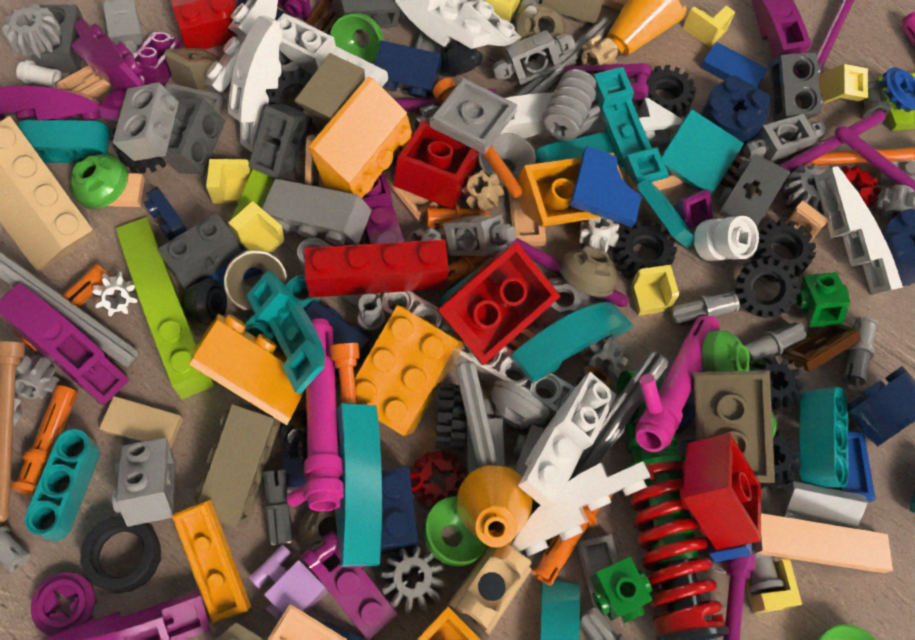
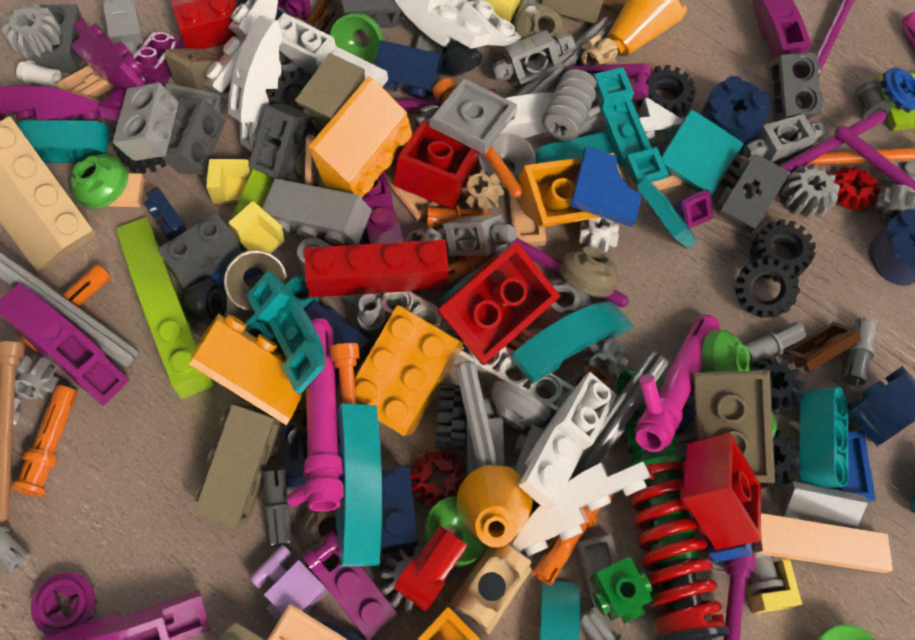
teal beam [24,429,100,542] -> none
black tyre [80,516,161,593] -> none
white gear [93,272,138,316] -> none
tan tile [99,396,183,448] -> none
light grey brick [112,437,176,527] -> none
light orange tile [171,499,252,624] -> none
black tyre [613,220,677,279] -> none
light yellow panel [630,265,679,316] -> none
light grey axle [670,291,740,324] -> none
light yellow panel [683,6,735,48] -> none
white wheel [694,216,759,261] -> none
blue tile [701,42,768,87] -> none
light nougat tile [785,201,829,242] -> none
green brick [796,272,851,327] -> none
white slope [814,166,903,295] -> none
light yellow panel [819,64,868,104] -> none
none -> red piece [393,526,468,612]

